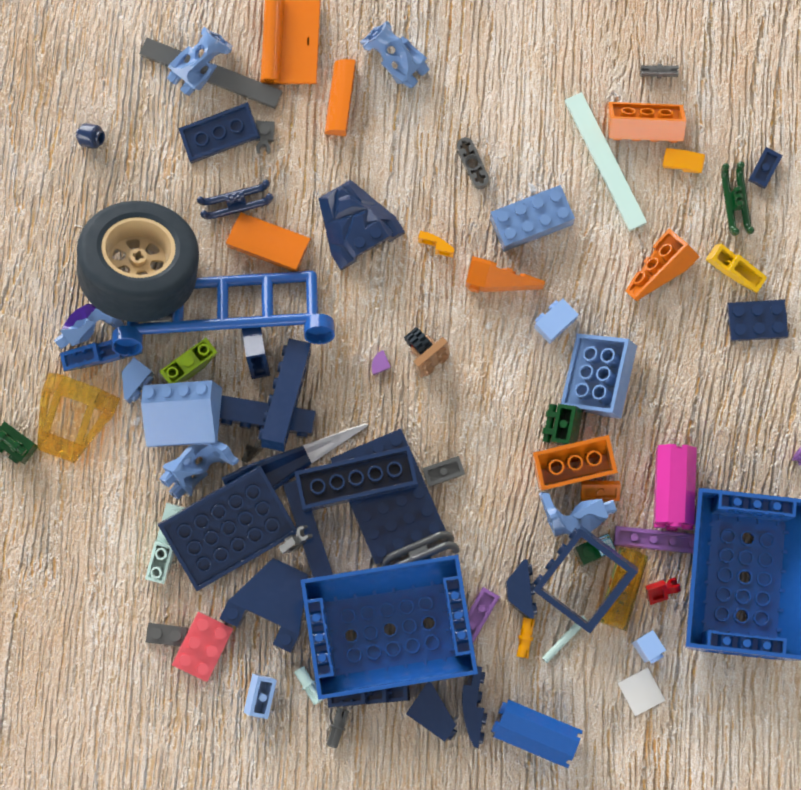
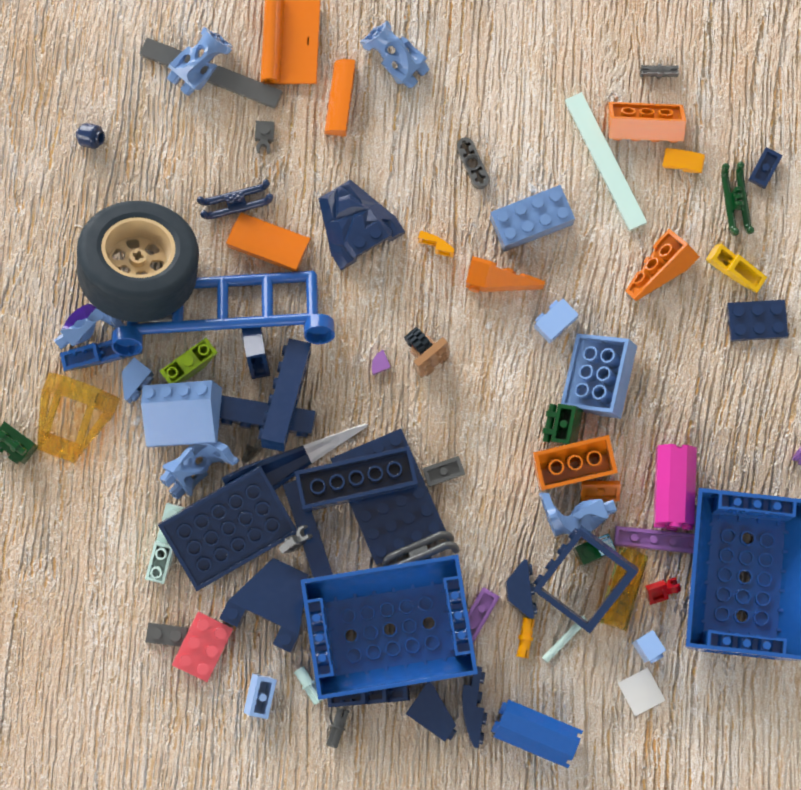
dark blue tile [178,102,261,164] -> none

